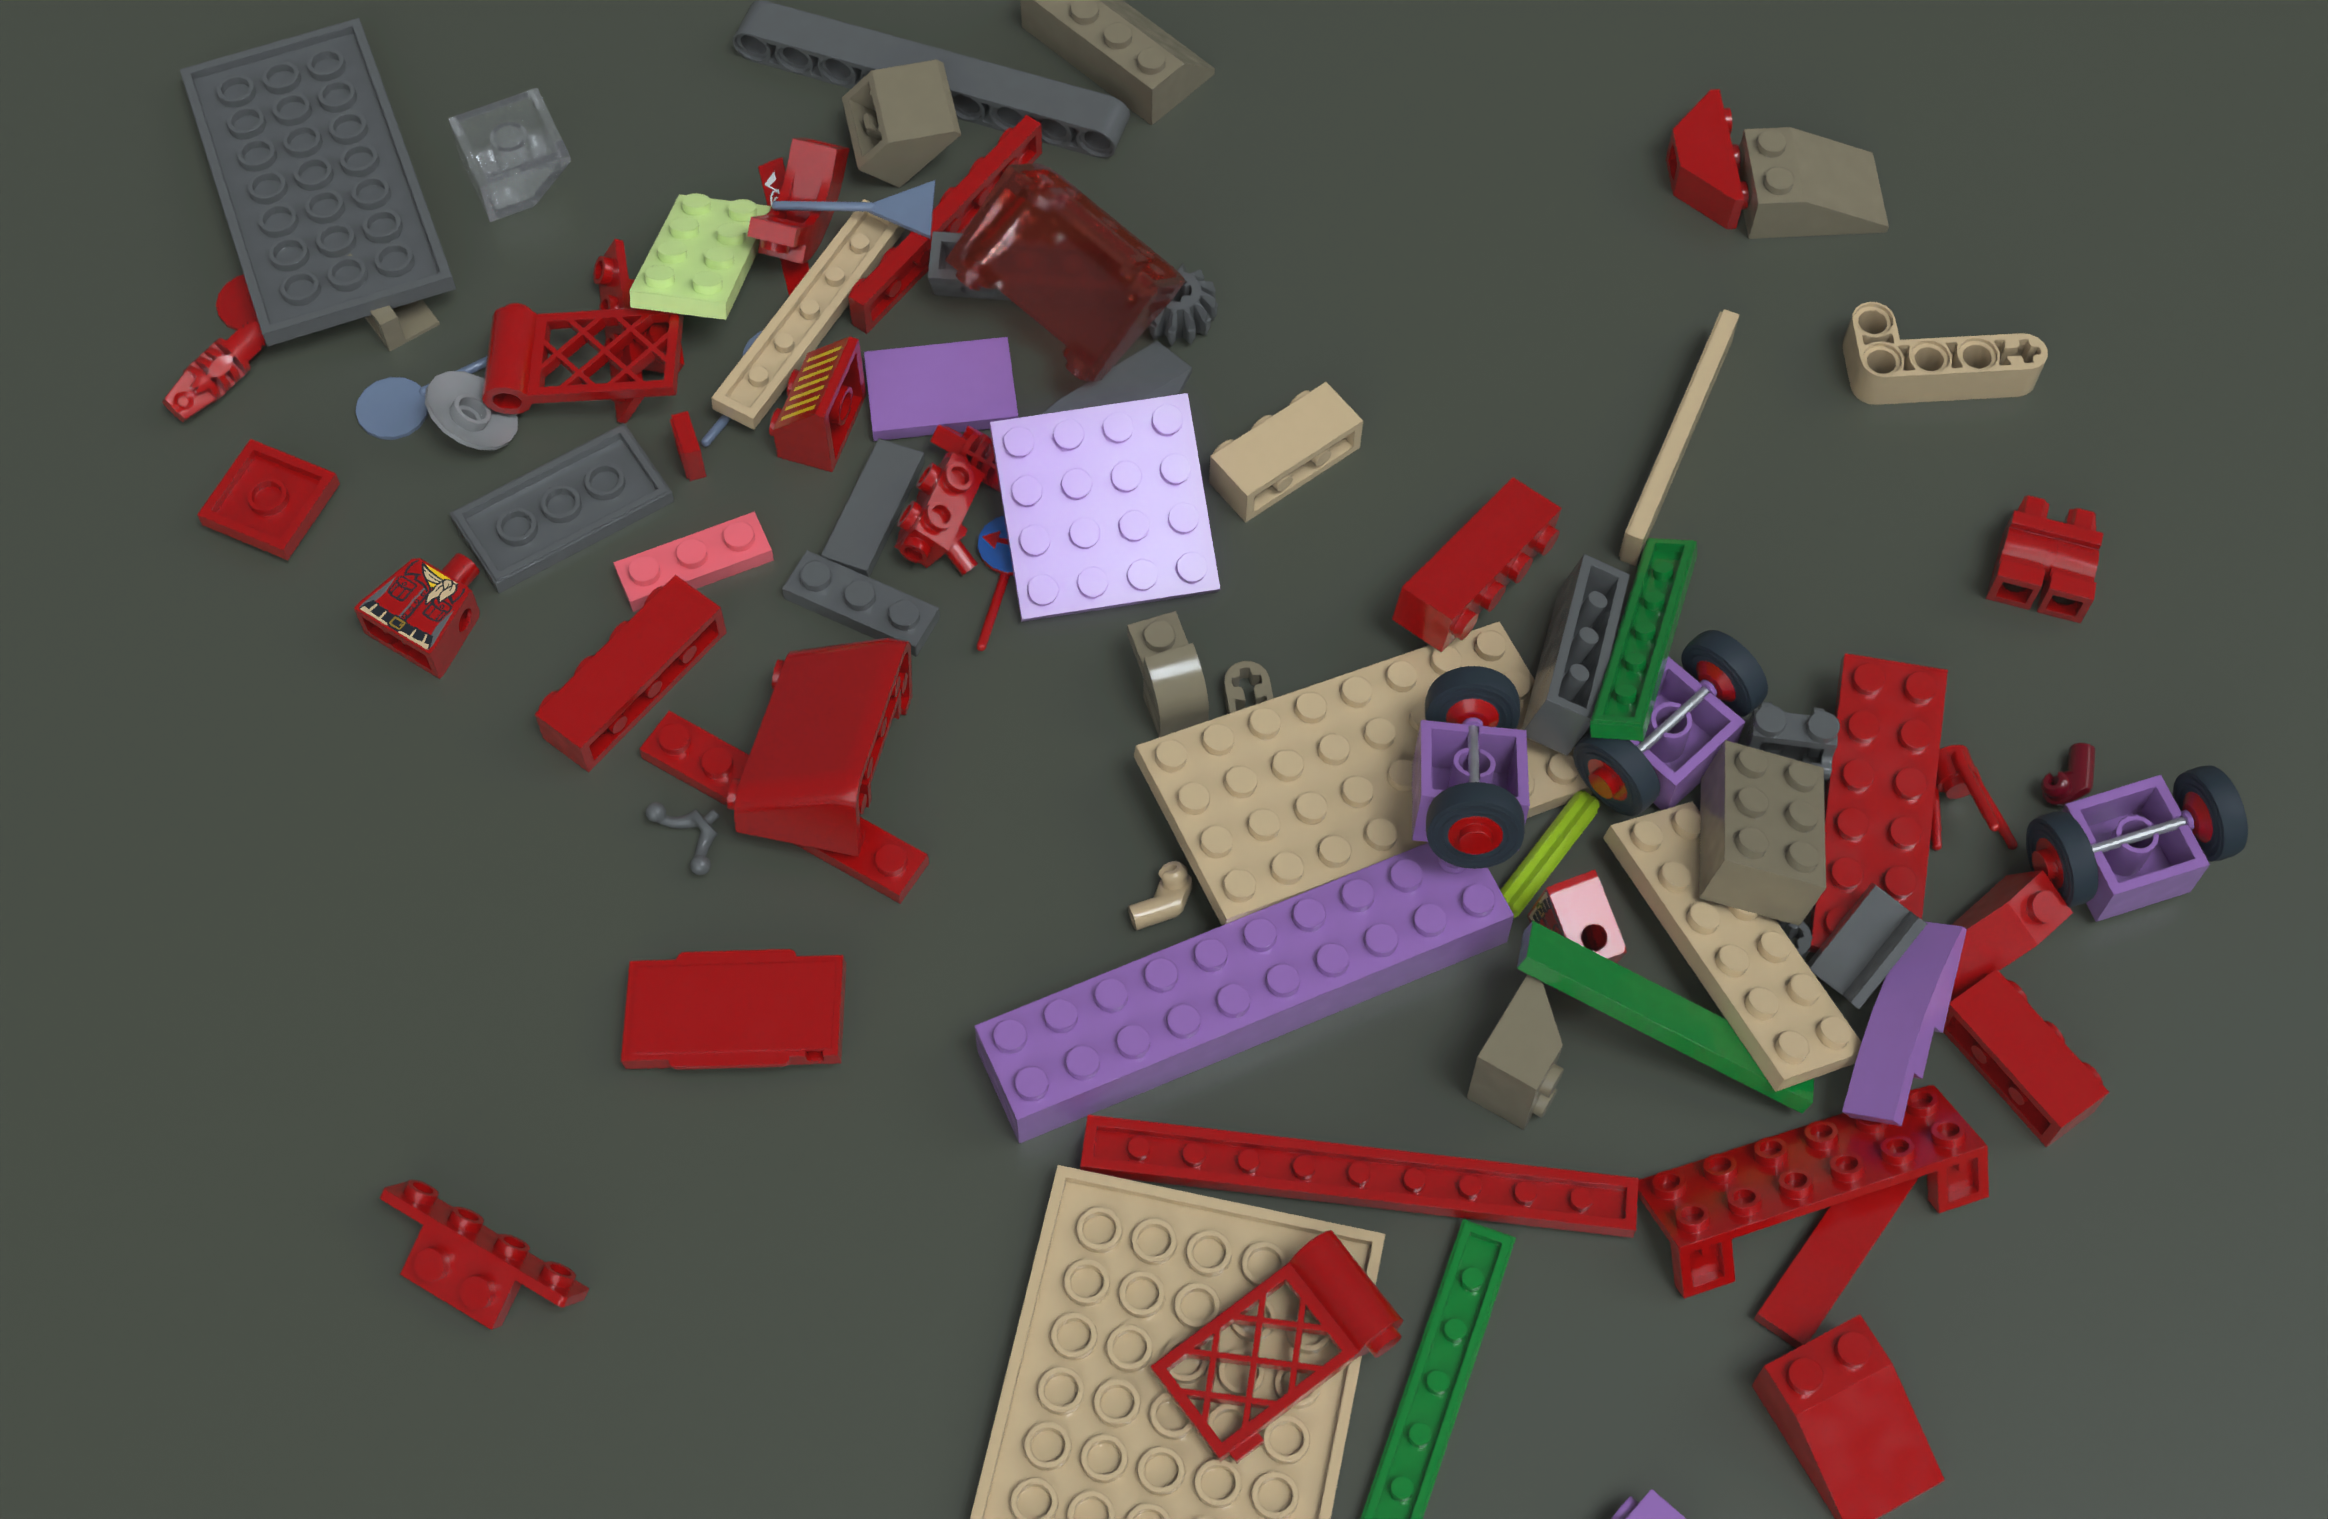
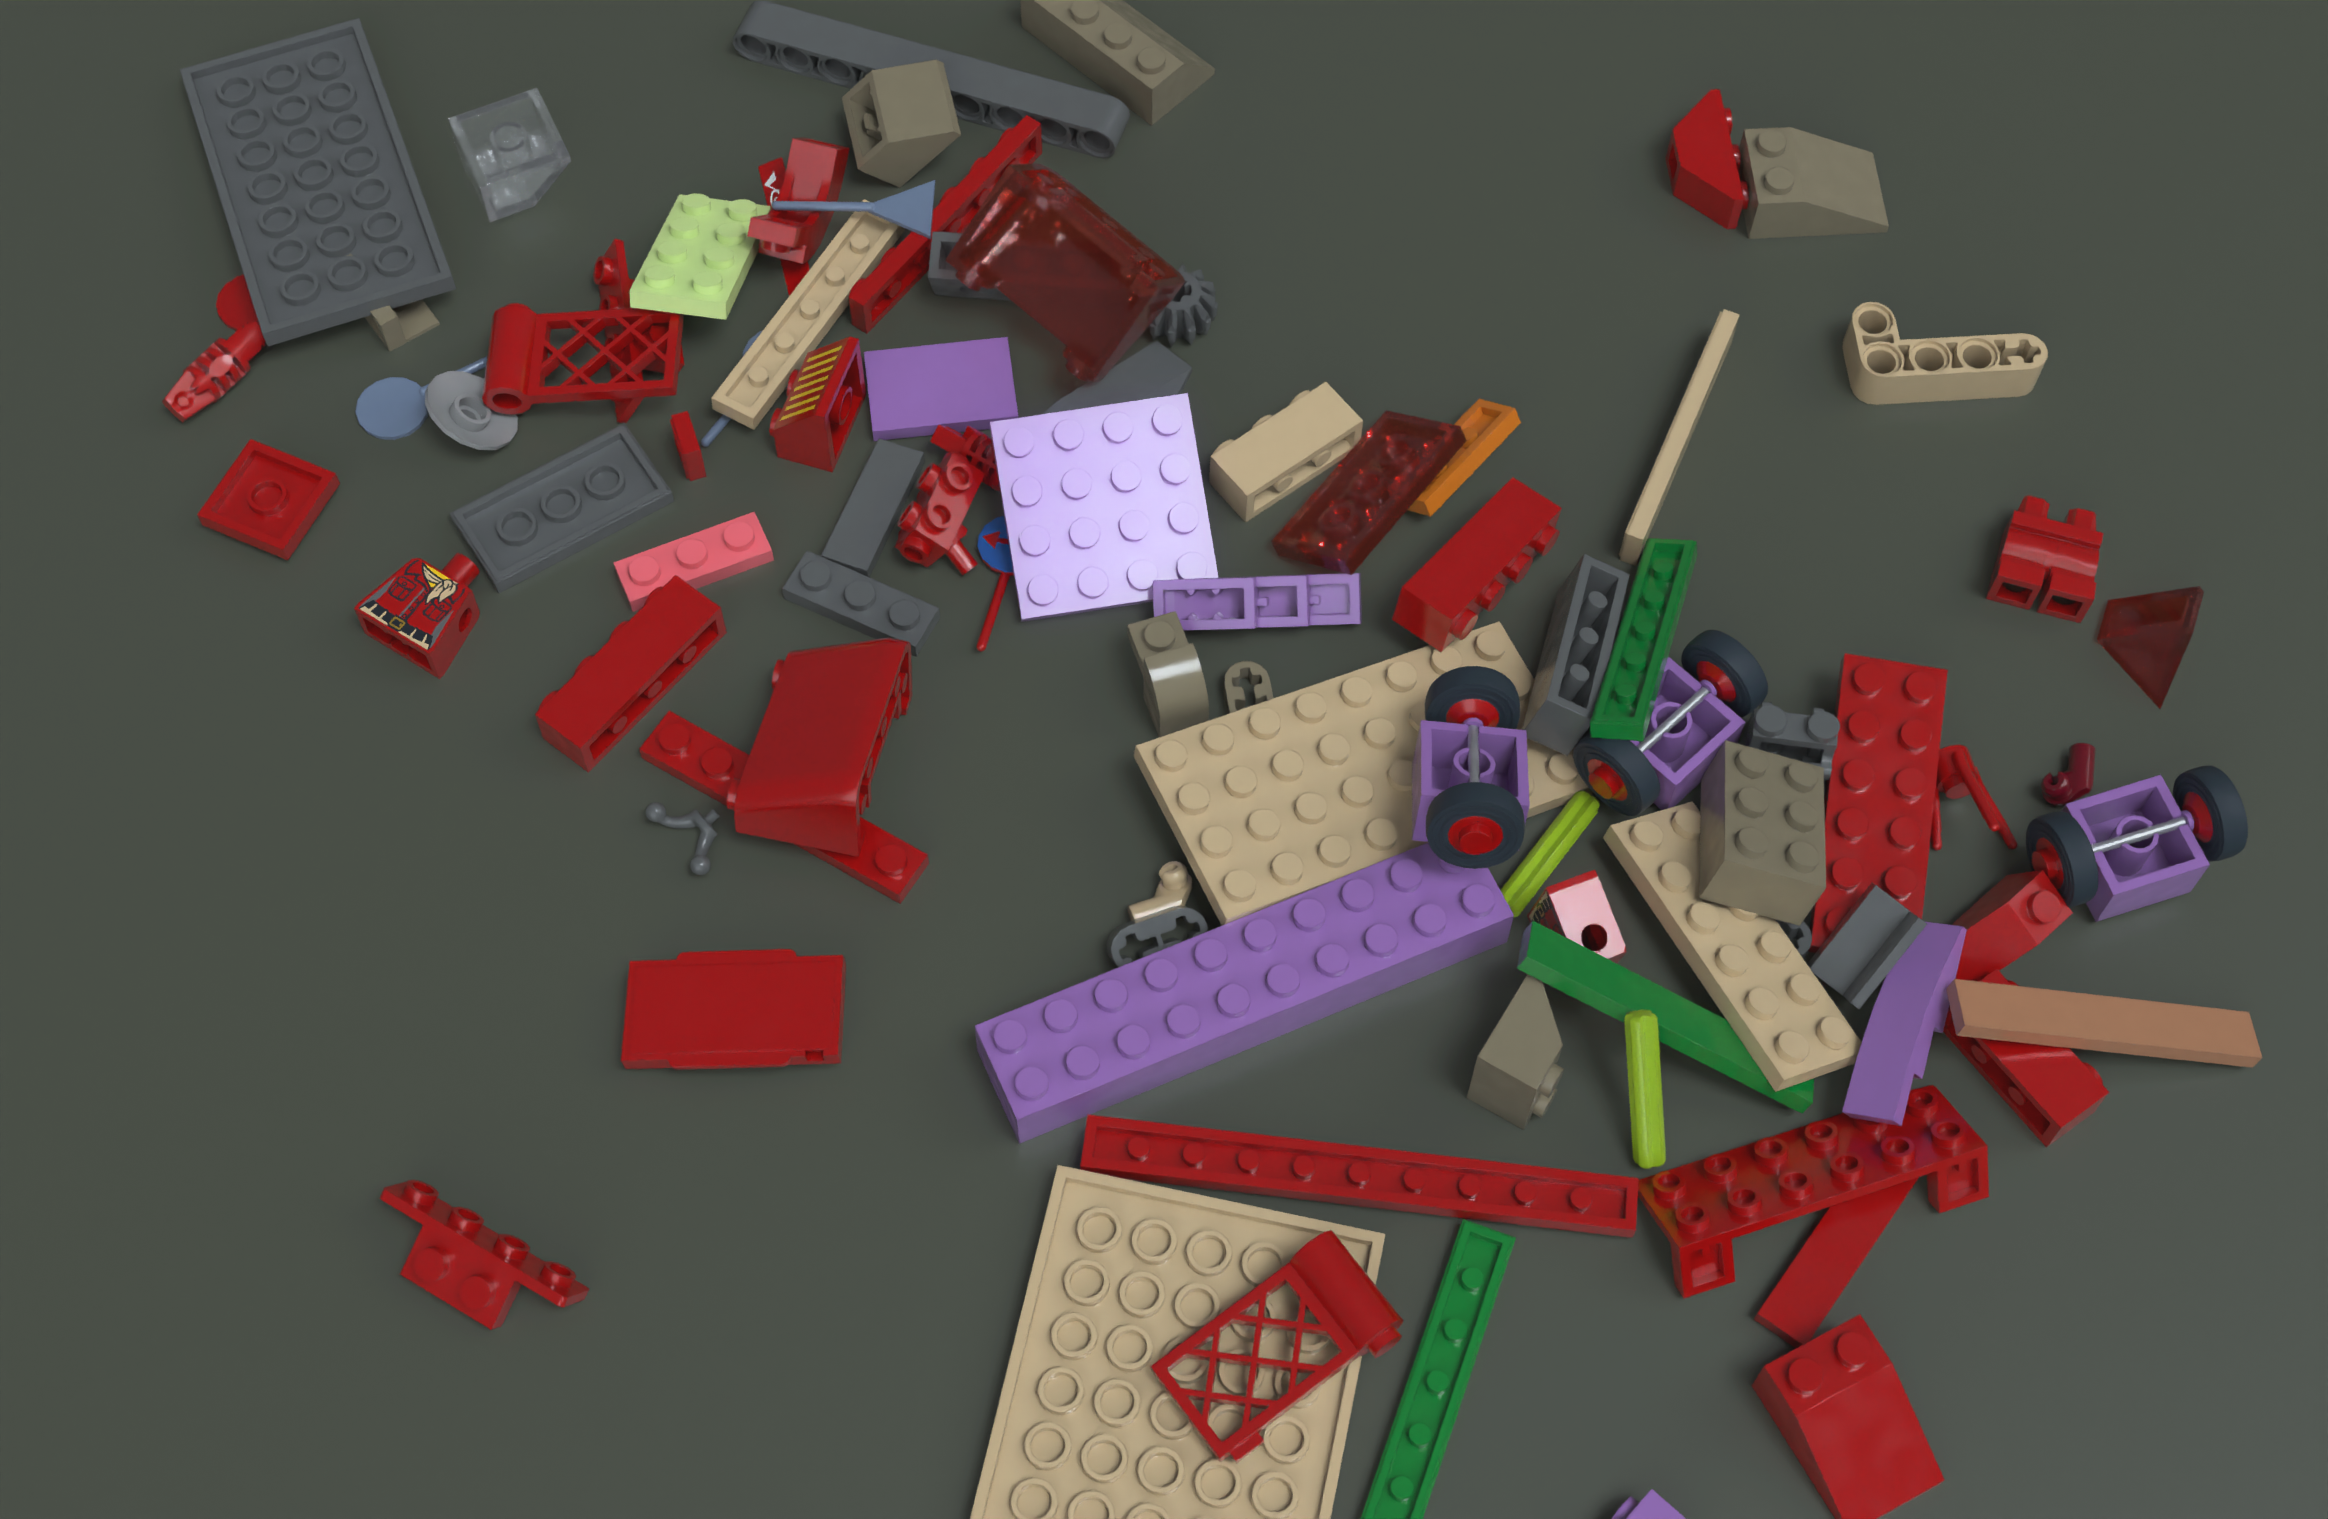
none -> dark grey beam [1106,905,1208,967]
none -> medium lavender slope [1153,573,1362,630]
none -> clear red plate [1271,410,1467,575]
none -> orange plate [1389,399,1521,517]
none -> lime axle [1624,1009,1666,1169]
none -> nougat tile [1946,979,2263,1068]
none -> clear red slope [2097,586,2204,709]

